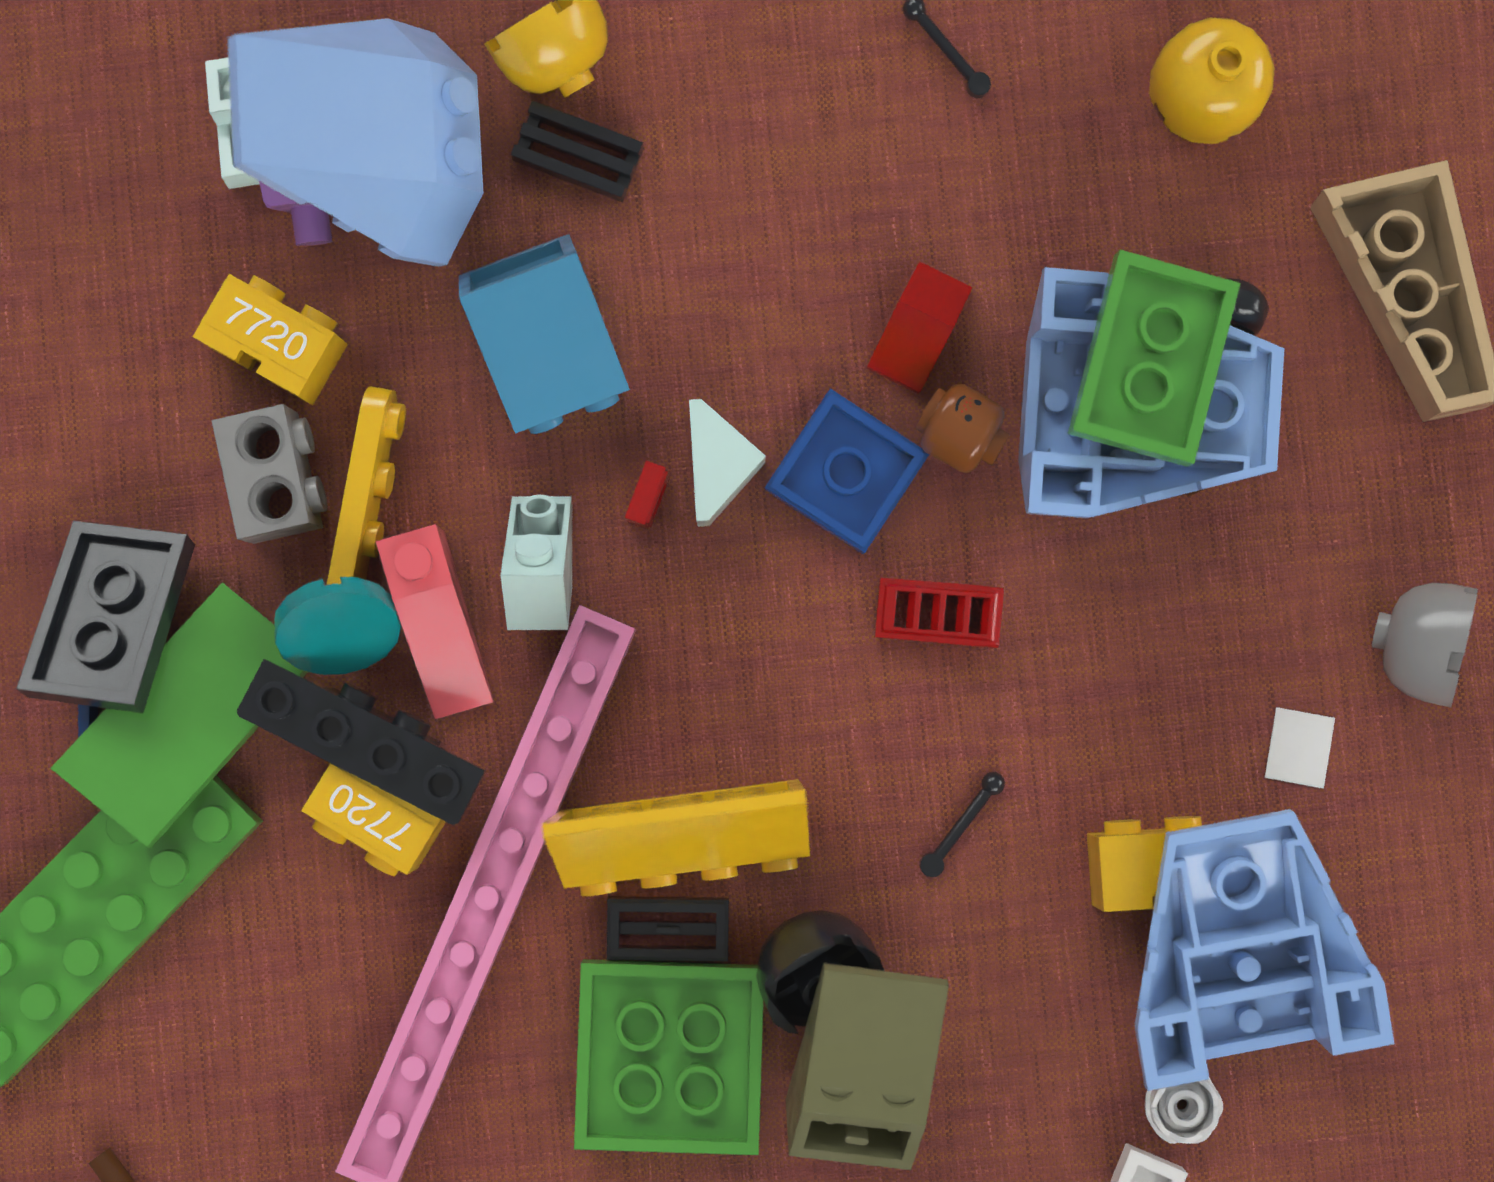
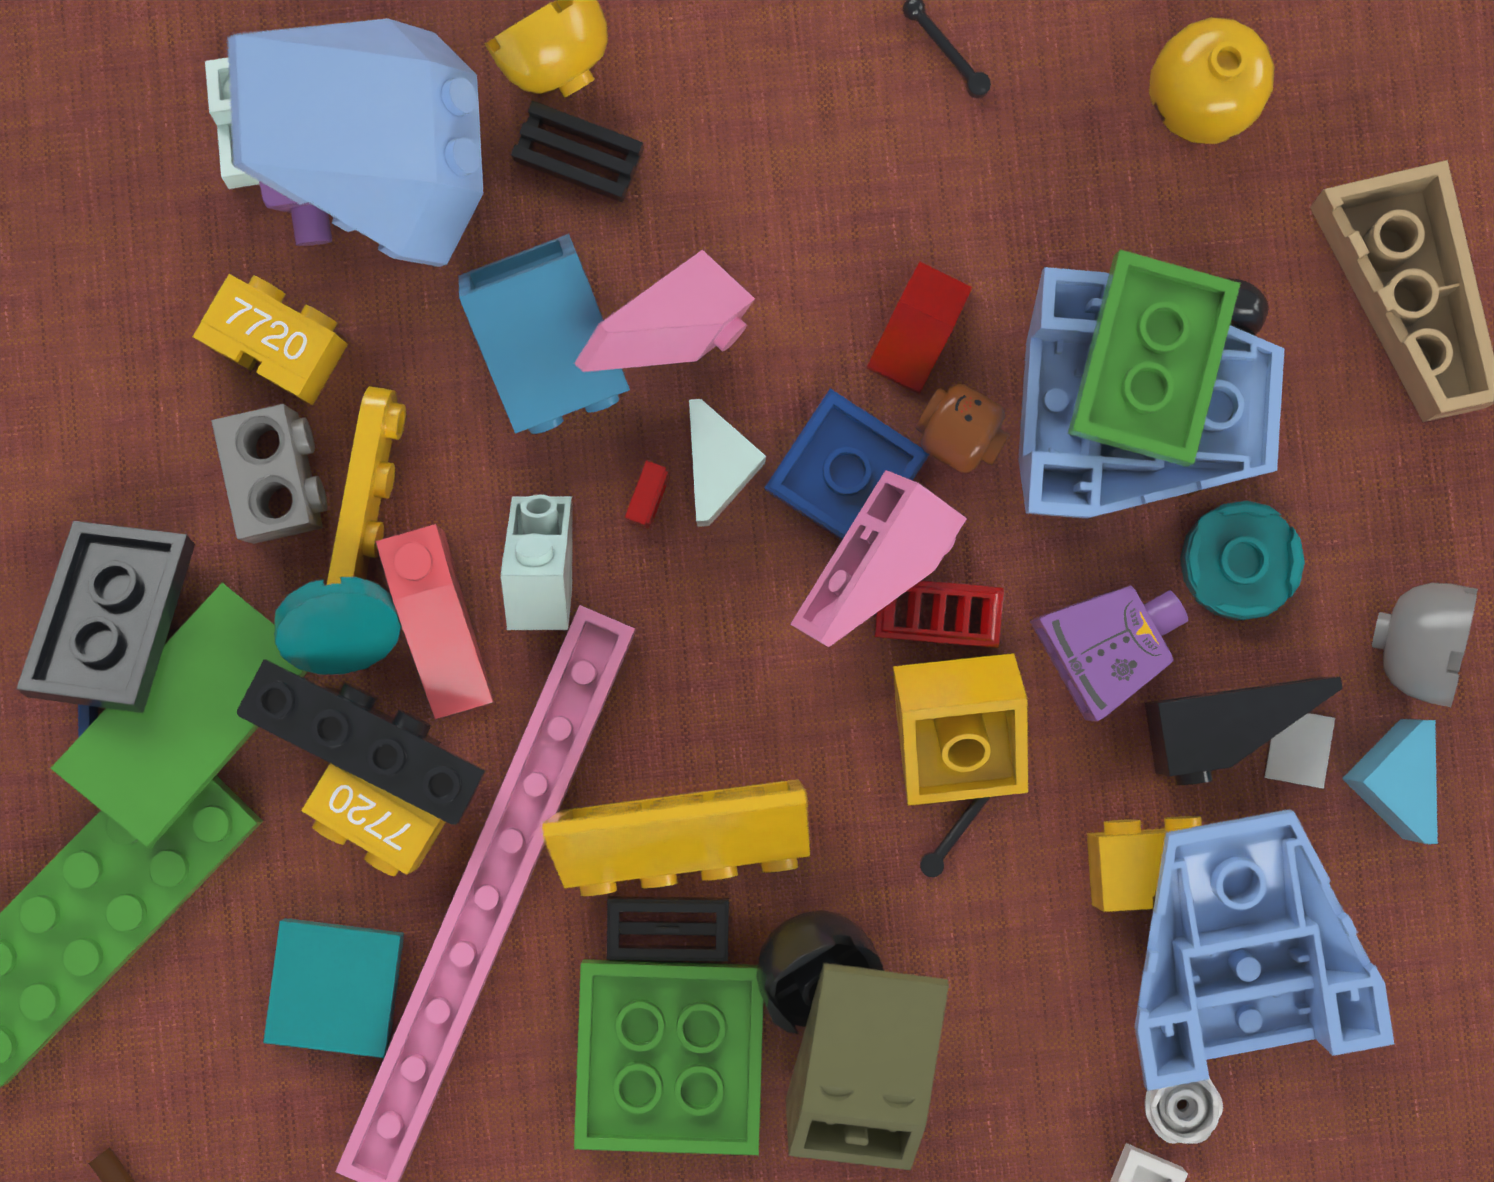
none -> teal tile [263,918,404,1058]
none -> bright pink slope [574,250,755,372]
none -> bright pink slope [790,470,967,647]
none -> yellow slope [893,653,1028,806]
none -> medium lavender torso [1030,586,1188,721]
none -> black slope [1144,676,1342,785]
none -> teal tile [1180,500,1305,621]
none -> medium azure slope [1342,719,1438,844]

